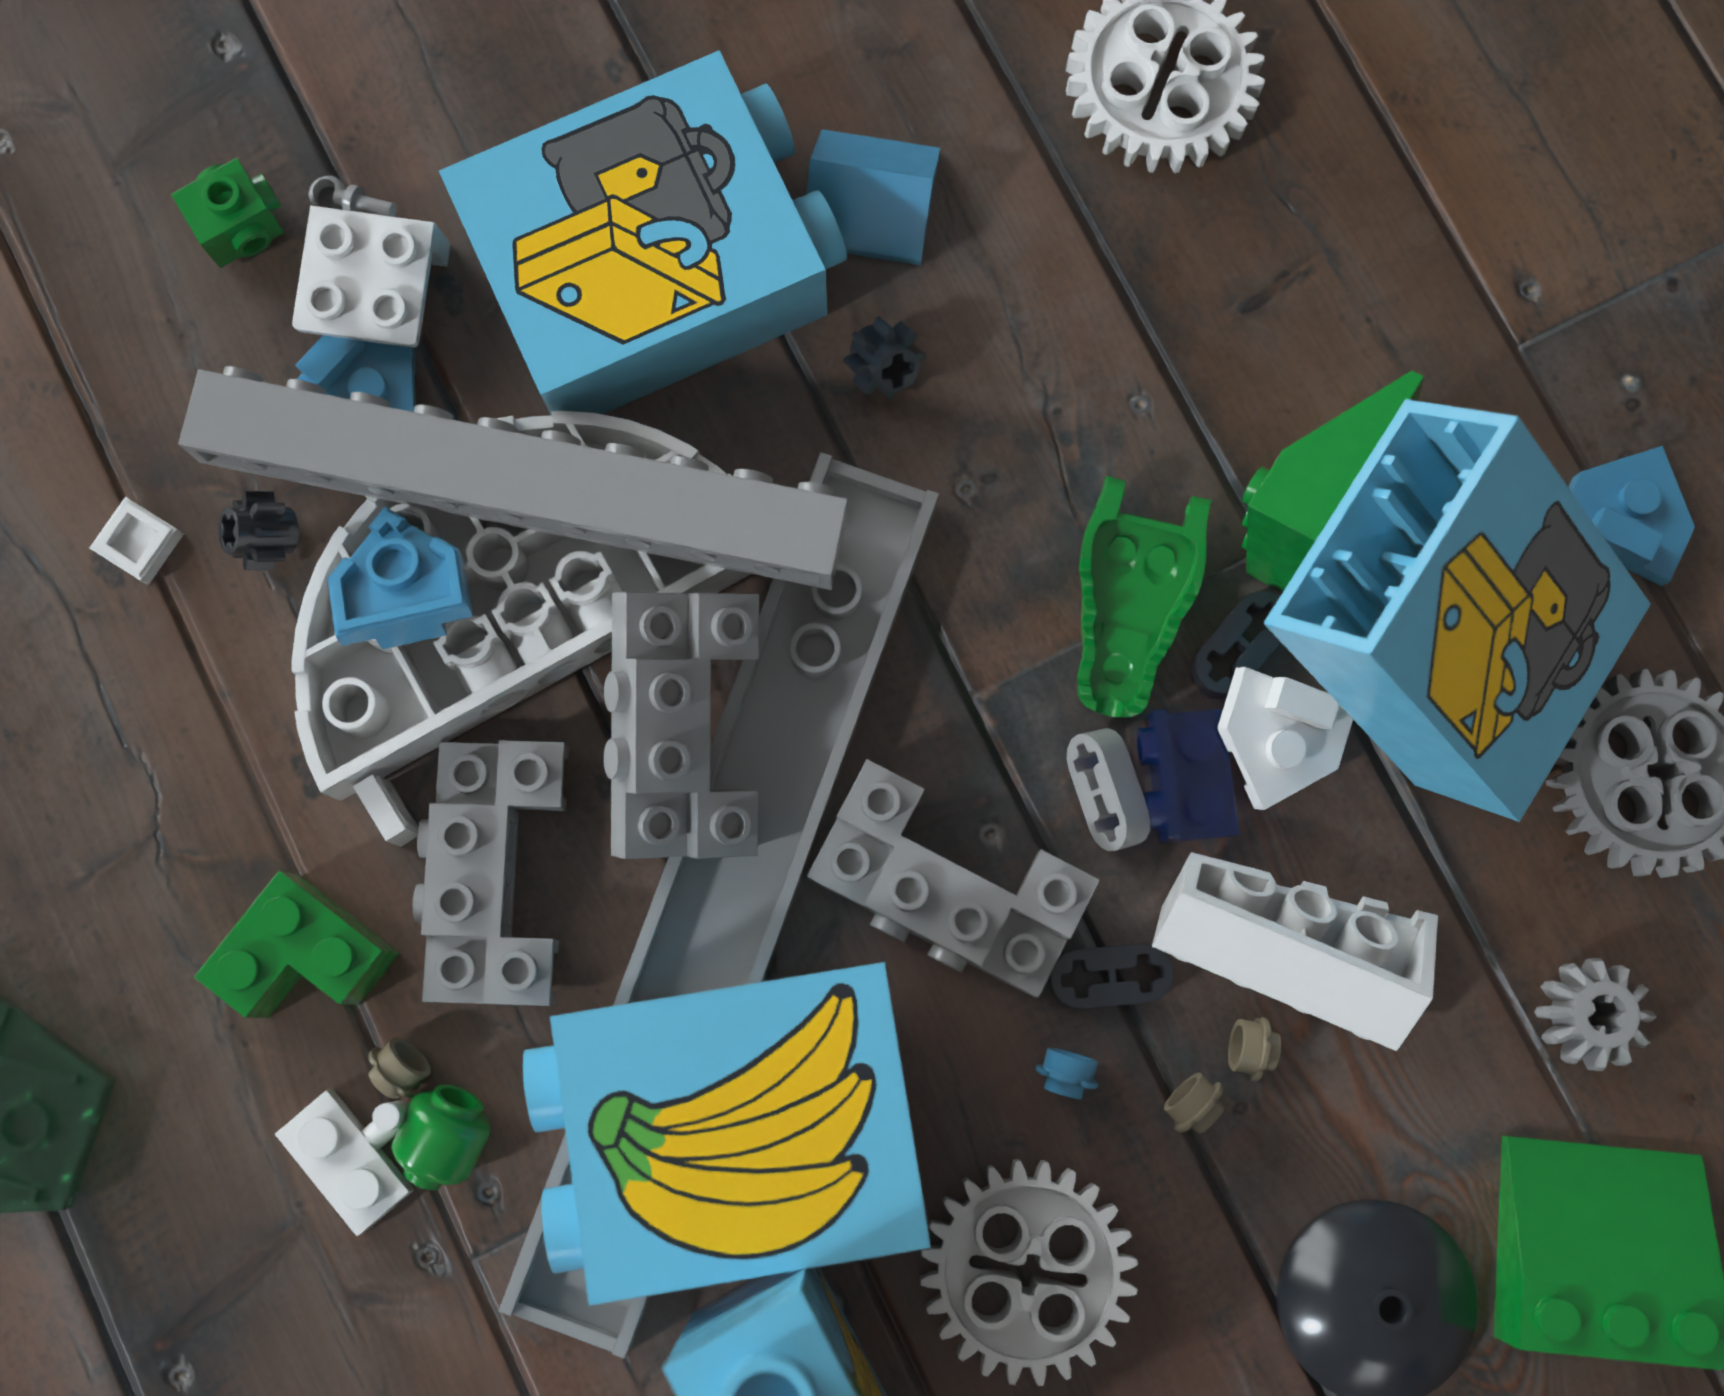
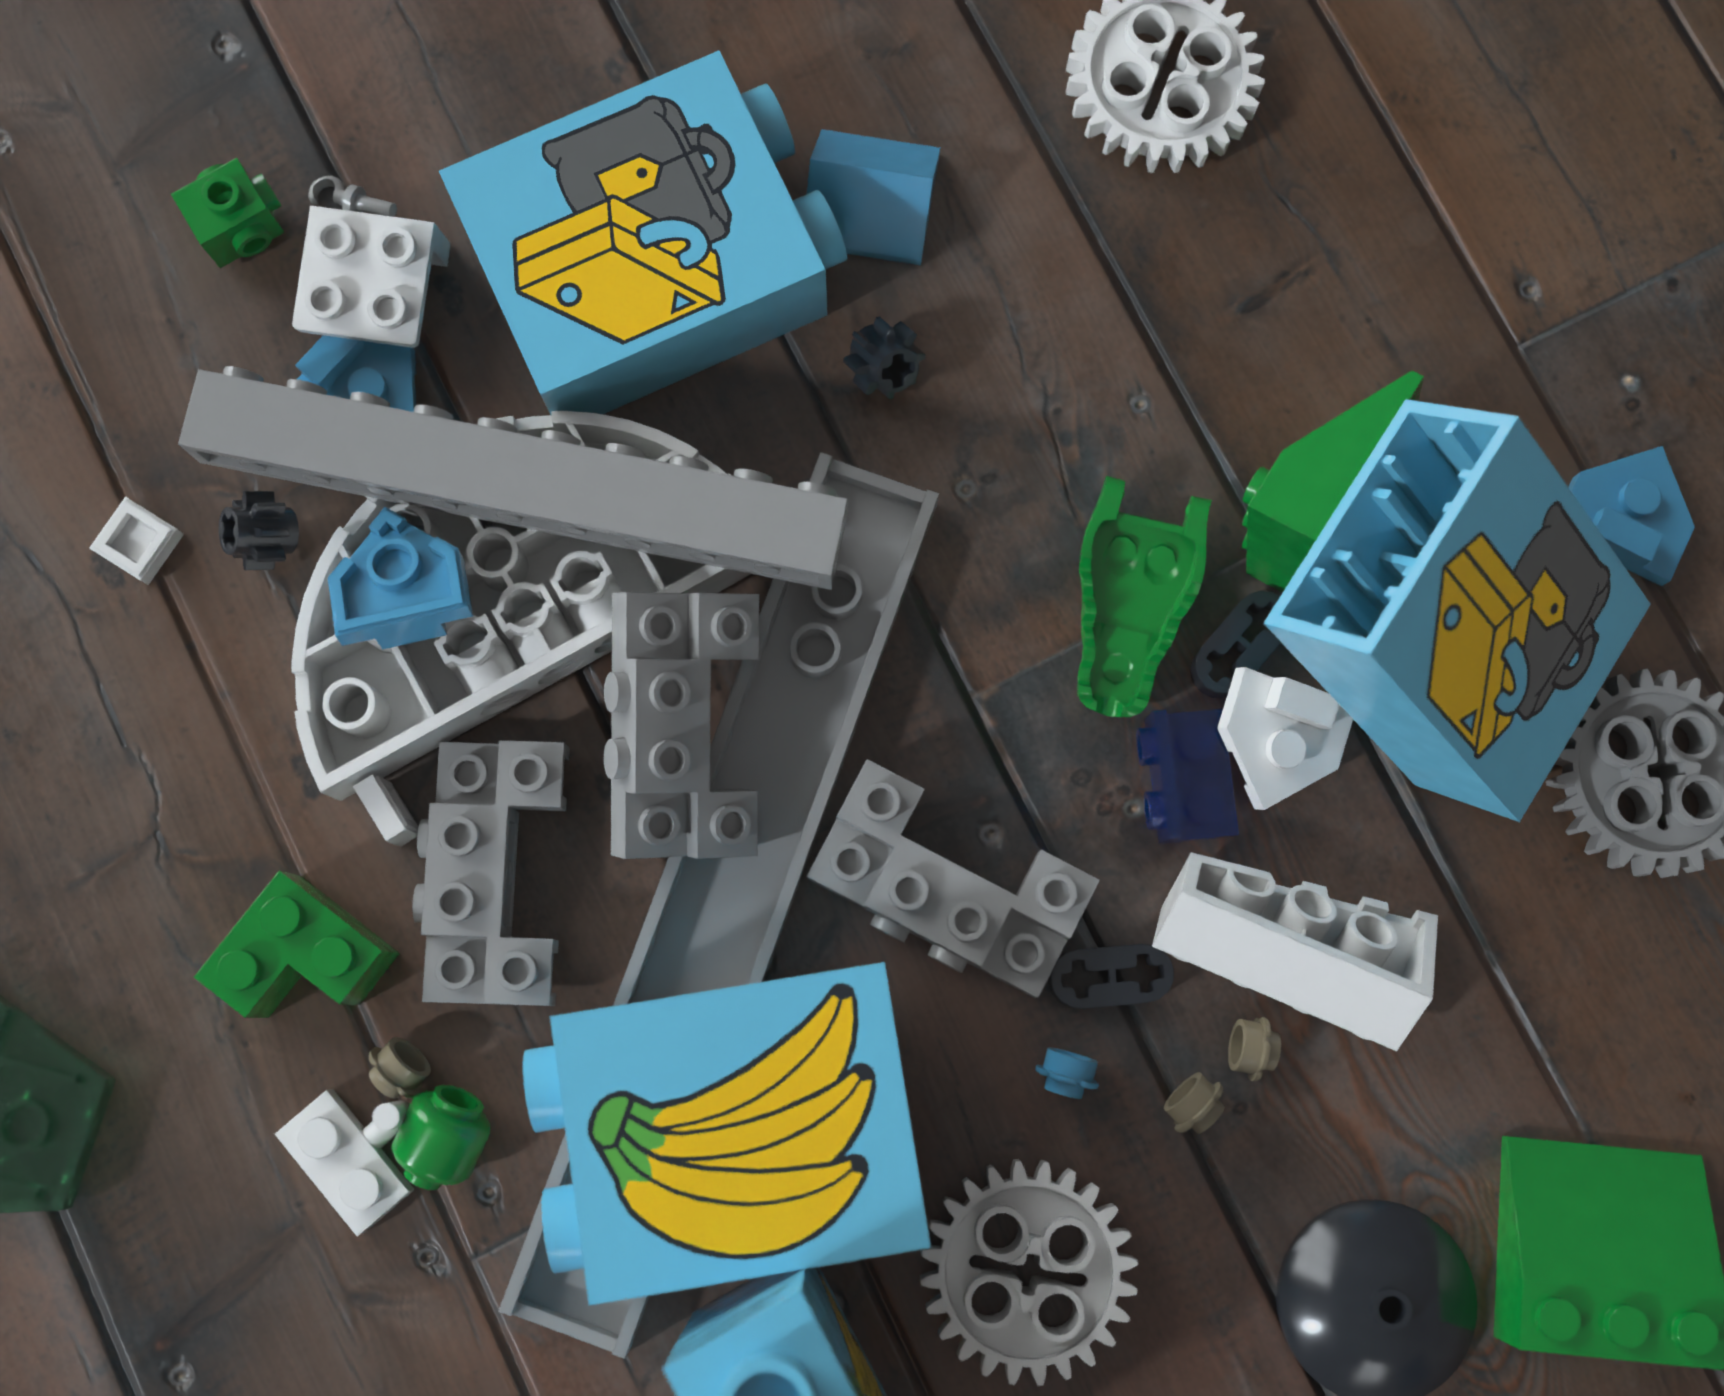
light grey beam [1067,728,1151,851] -> none
light grey gear [1534,958,1657,1071] -> none

